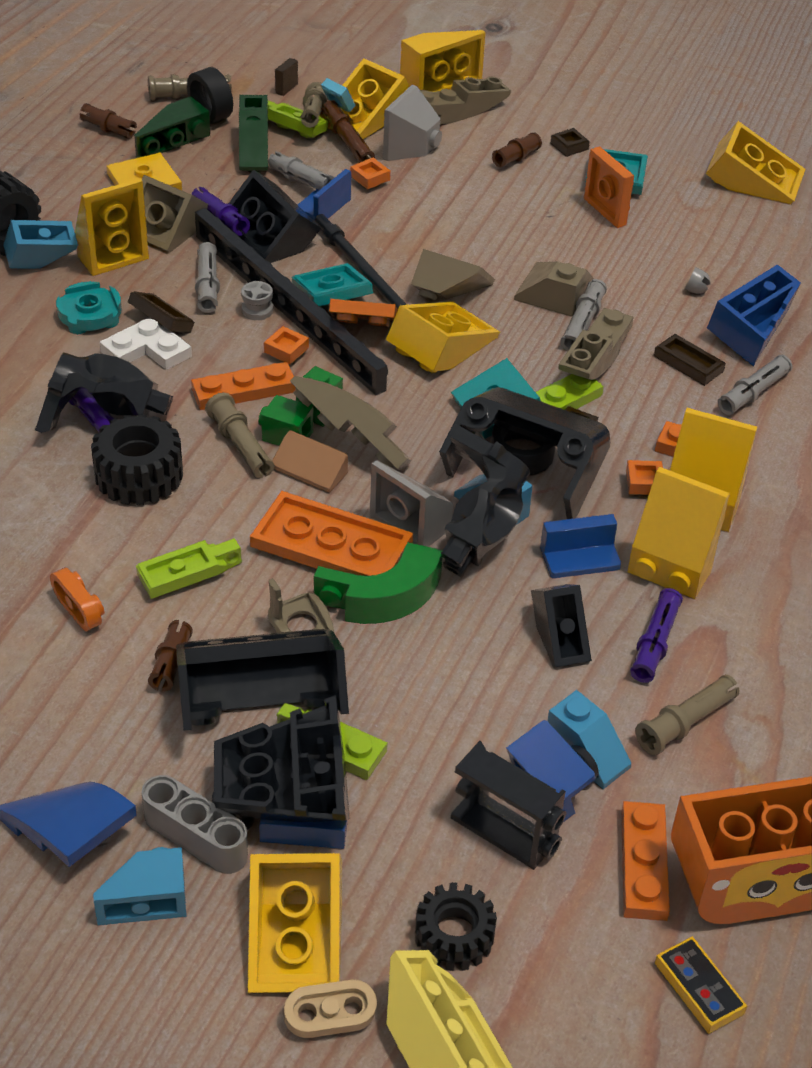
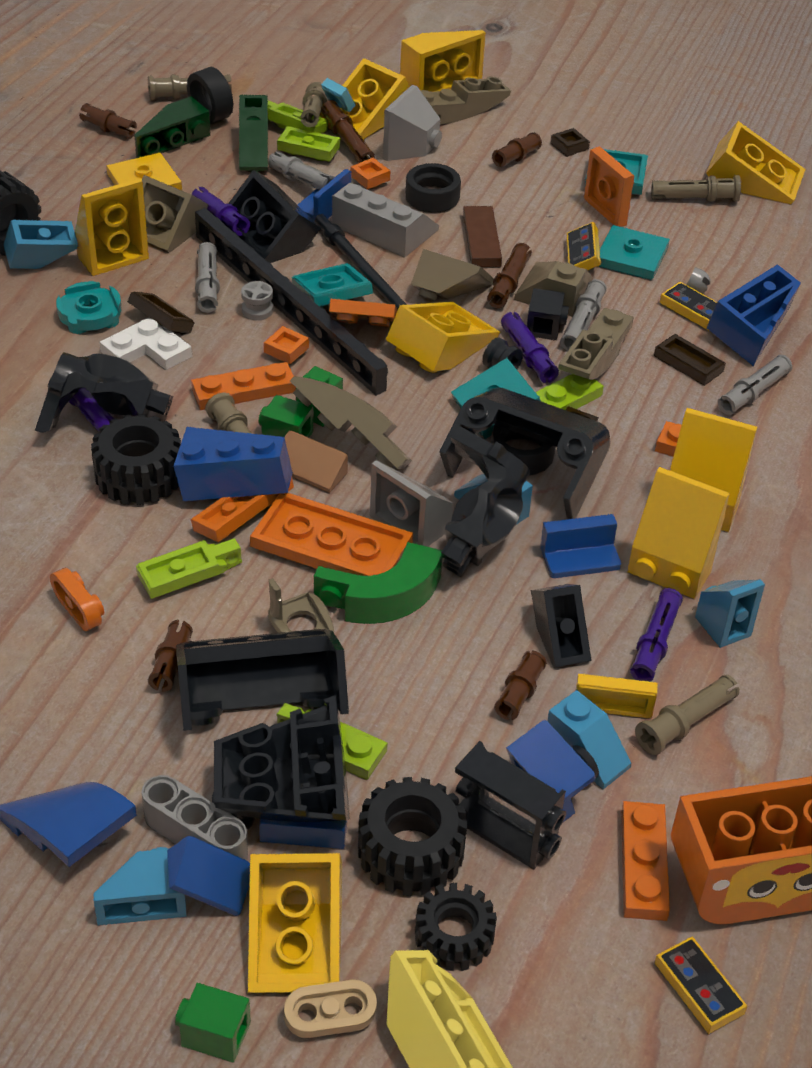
dark brown tile [275,58,298,96] -> none
orange plate [626,460,663,495] -> none
none -> blue slope [167,836,250,916]
none -> blue wedge [174,427,293,501]
none -> green brick [175,983,251,1063]
none -> orange plate [191,477,294,542]
none -> lime plate [277,126,340,162]
none -> light grey slope [332,182,439,258]
none -> black tyre [358,777,467,896]
none -> black tyre [405,163,461,212]
none -> reddish brown tile [463,206,502,267]
none -> black wheel [482,337,523,370]
none -> reddish brown pin [487,243,532,308]
none -> reddish brown pin [494,650,547,720]
none -> dark purple pin [501,312,559,383]
none -> black brick [527,288,569,341]
none -> tile [566,221,601,270]
none -> yellow tile [575,673,658,719]
none -> teal plate [597,225,670,280]
none -> dark tan pin [651,175,741,202]
none -> tile [660,282,717,331]
none -> dark azure slope [695,579,765,648]

